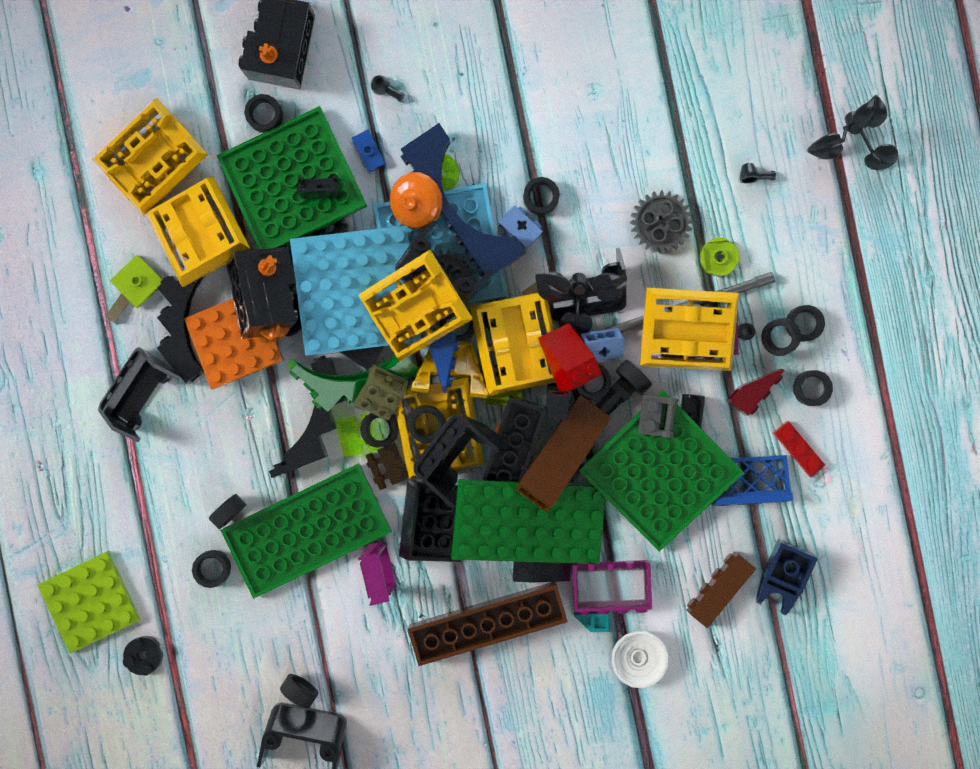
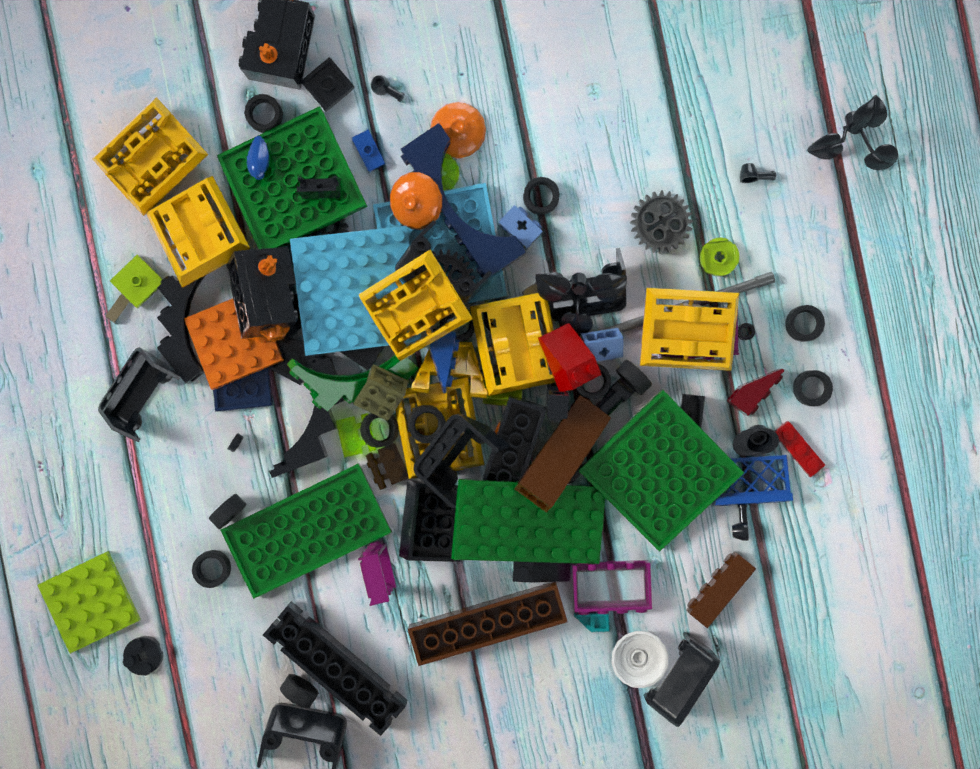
dark grey plate [638,394,679,438] -> none
dark blue brick [756,539,818,615] -> none
black tyre [761,318,801,356] -> none
none -> dark blue tile [213,368,273,412]
none -> black tile [227,433,244,452]
none -> blue arm [247,136,269,180]
none -> black brick [263,601,408,736]
none -> black plate [268,336,318,385]
none -> black plate [300,57,355,112]
none -> orange hat [430,102,486,158]
none -> black windscreen [643,632,720,727]
none -> black piece [732,424,779,456]
none -> black bar [732,504,749,541]

